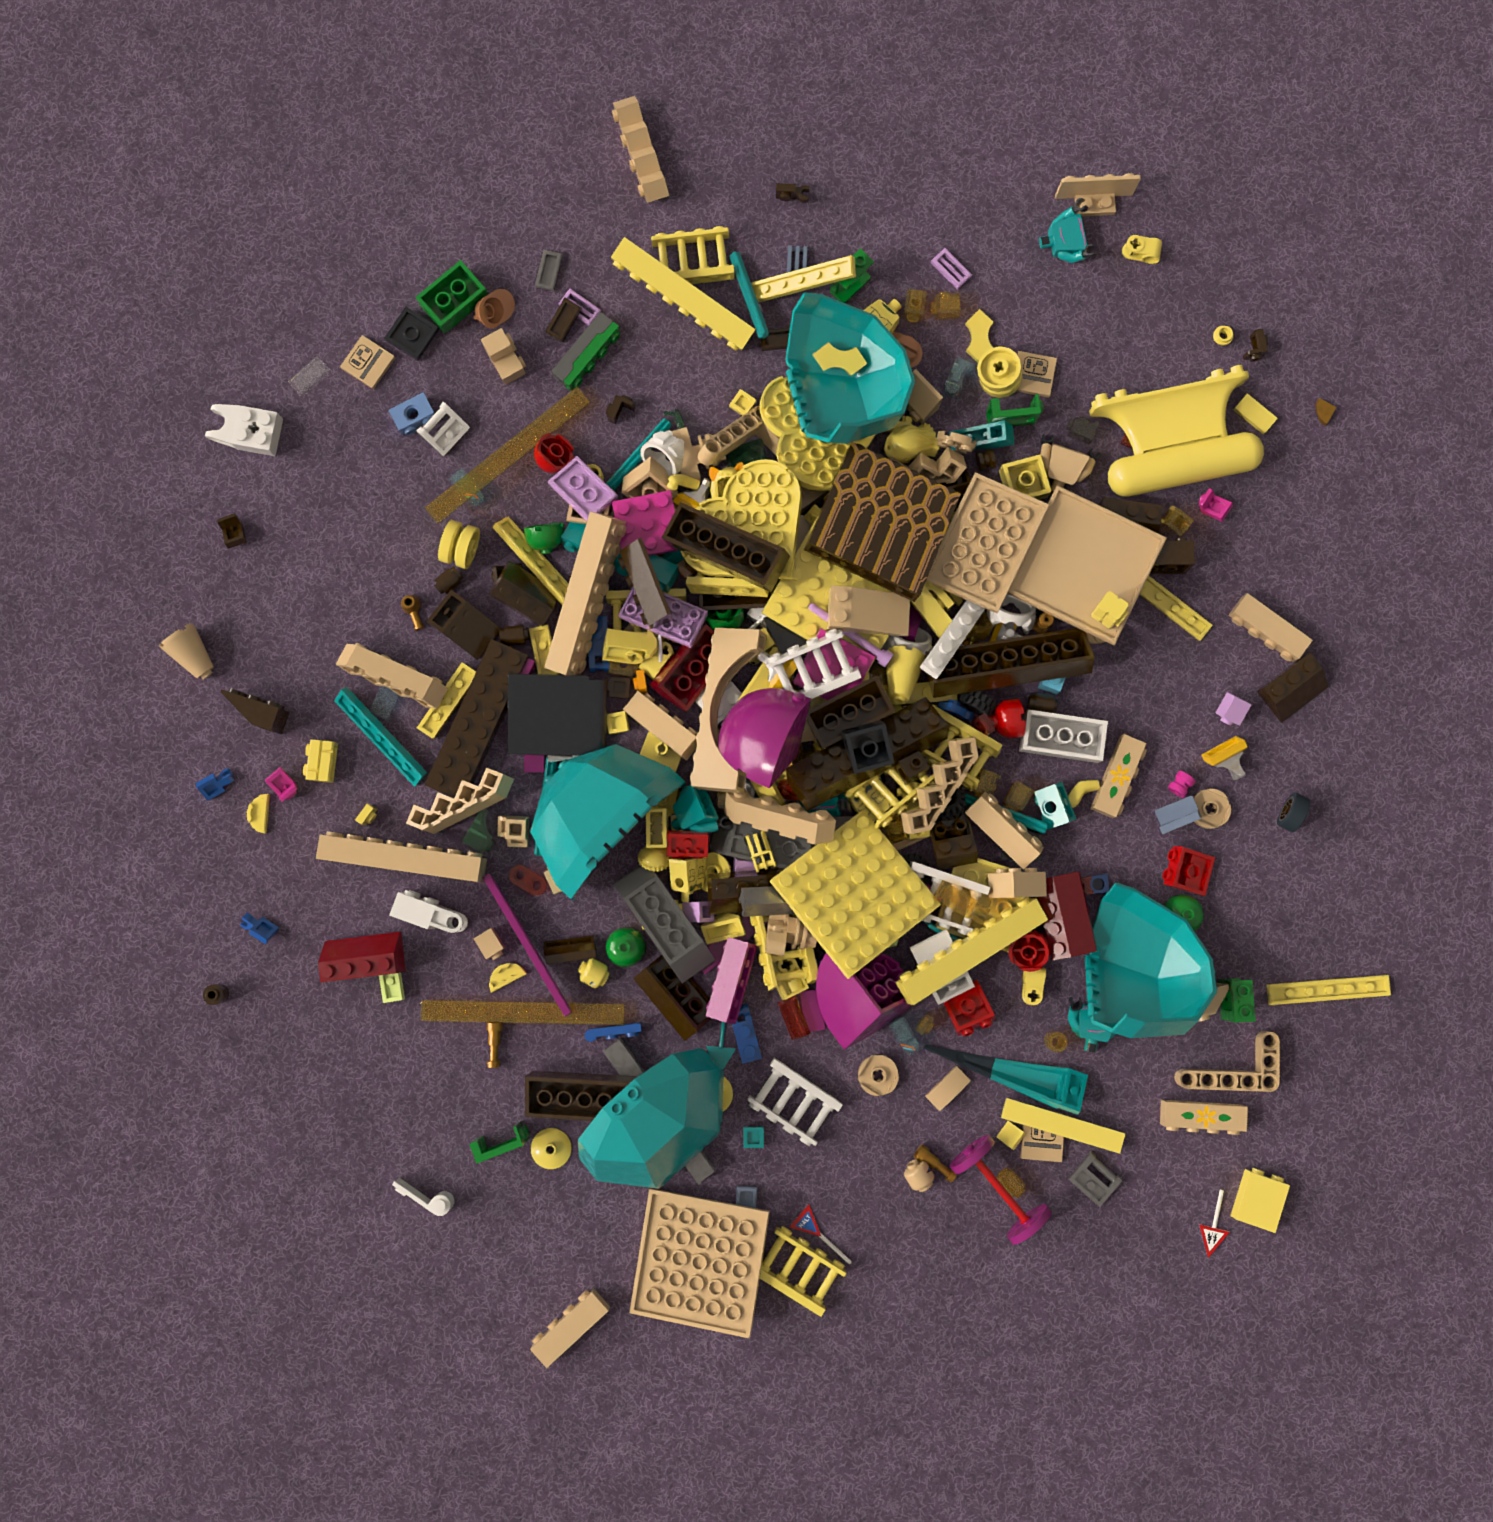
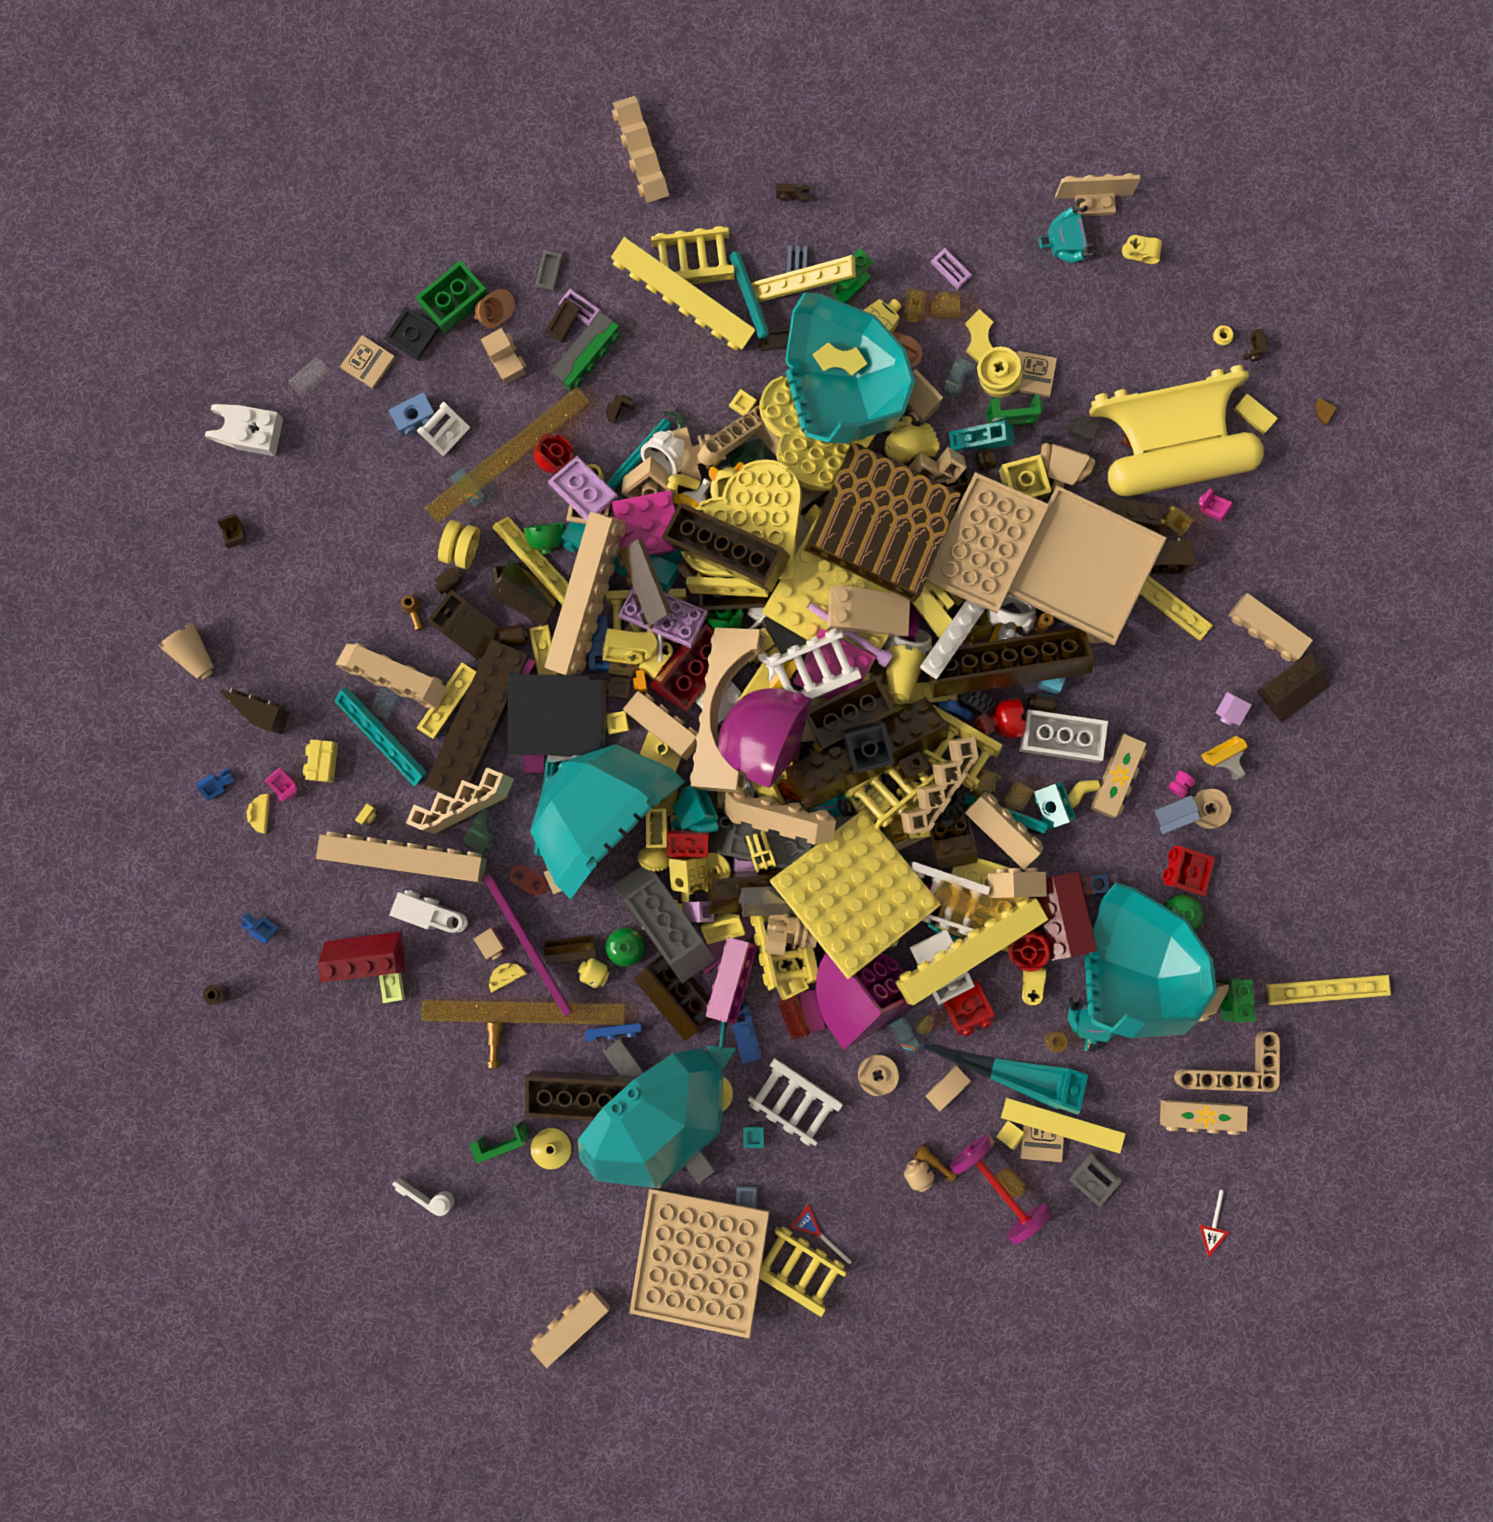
tan brick [498,815,529,847] -> none
tan plate [936,431,976,454] -> none
light yellow brick [1091,591,1129,629] -> none
light yellow brick [1231,1168,1290,1233] -> none
black wheel [1277,792,1311,833] -> none

